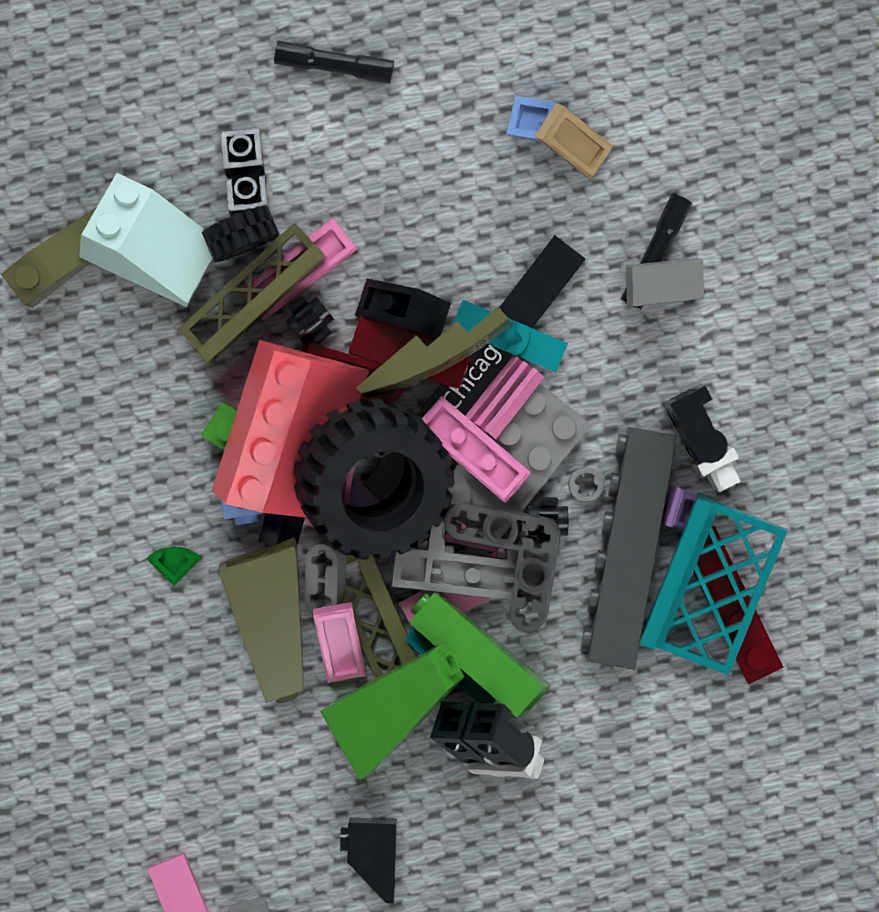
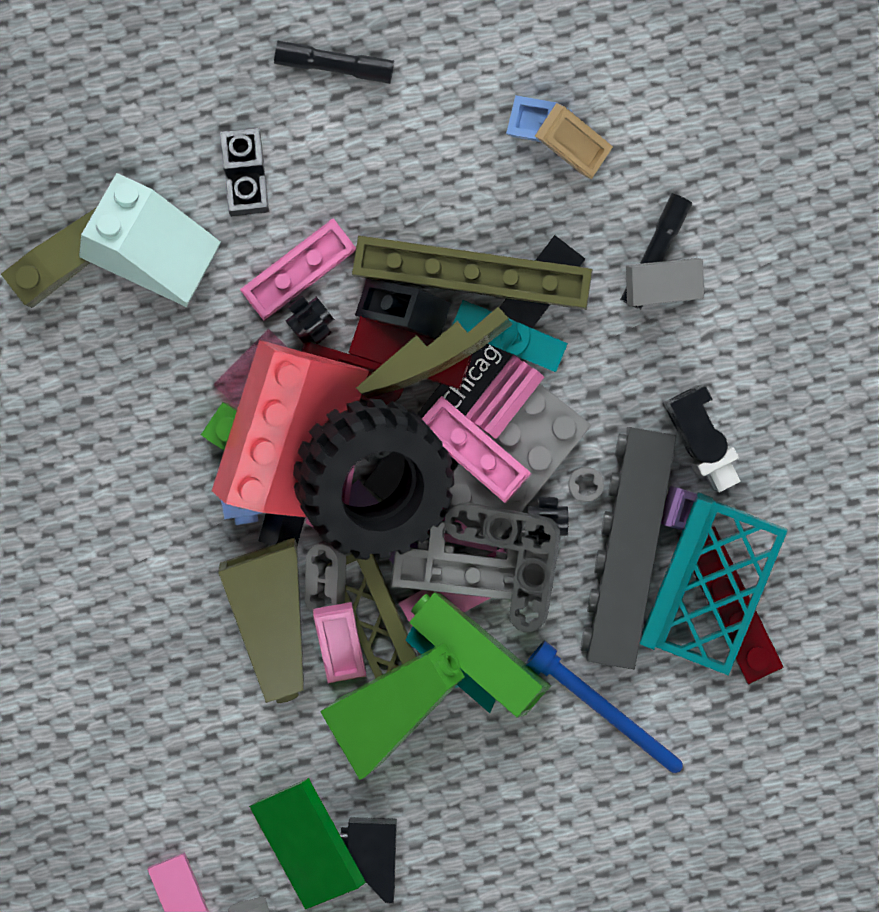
green tile [146,546,202,586] -> none
olive fence [178,222,327,364] -> none
black tyre [202,205,279,262] -> none
black hips [430,701,544,779] -> none
none -> green tile [249,778,366,910]
none -> olive plate [352,235,593,310]
none -> blue piece [525,640,683,773]

